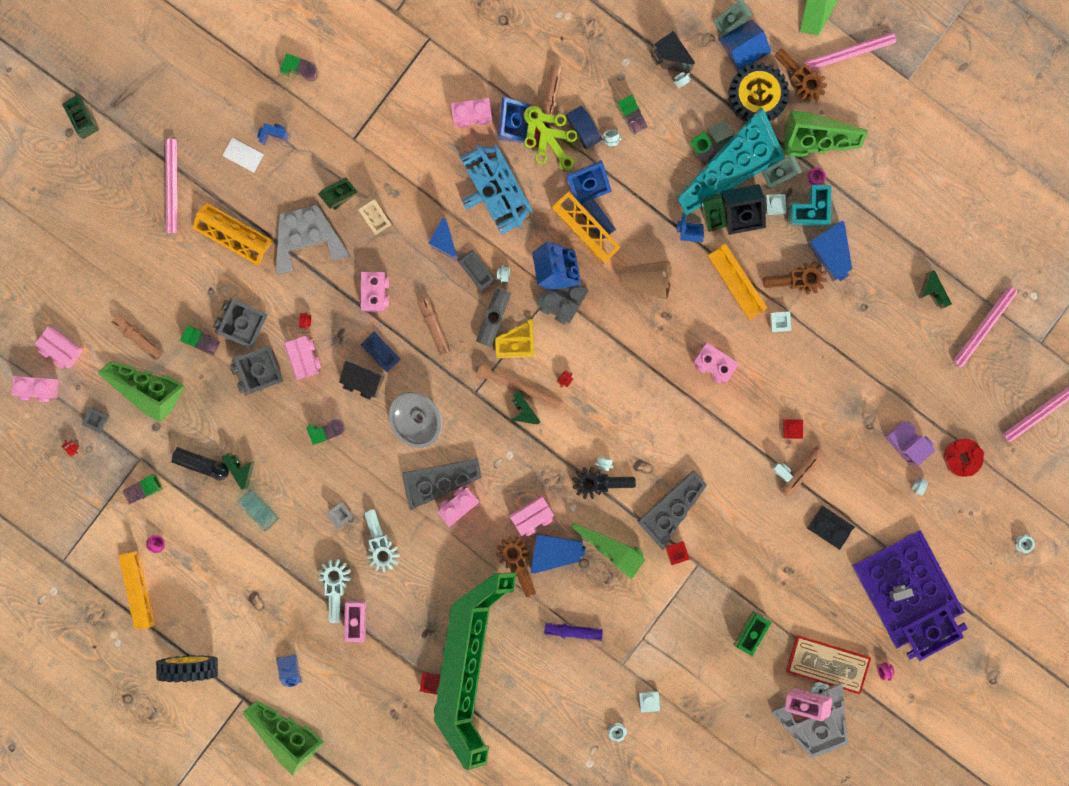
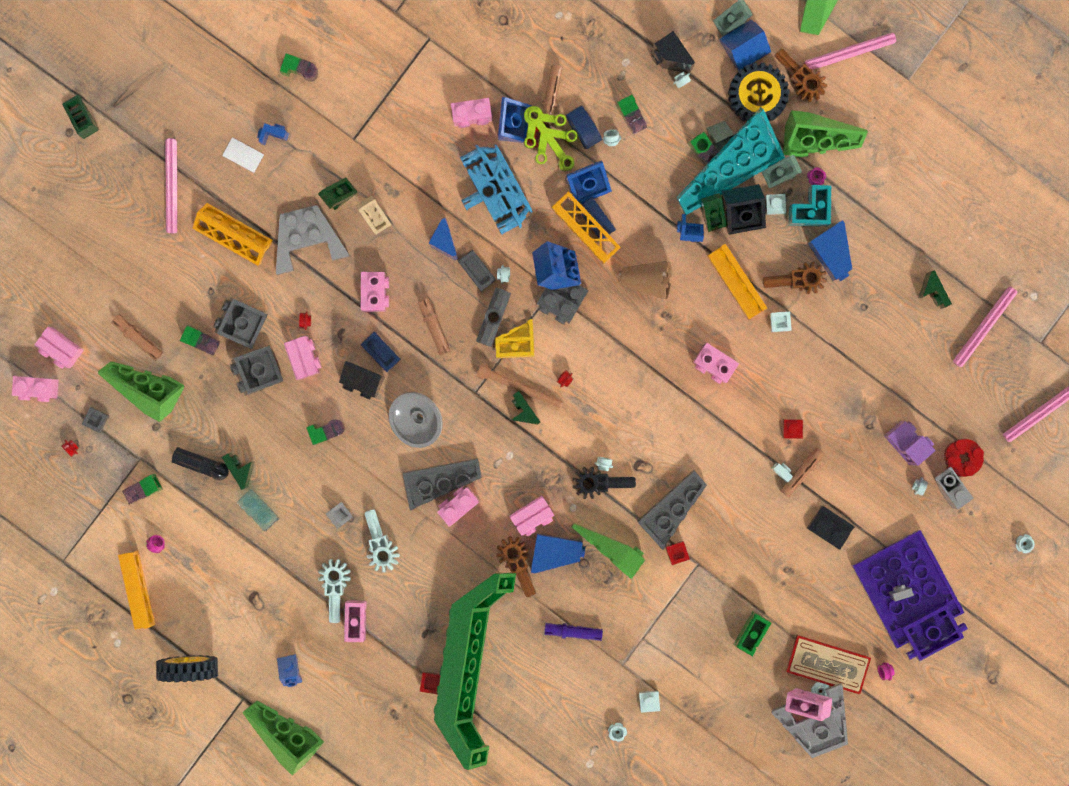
none -> light grey slope [935,467,974,510]

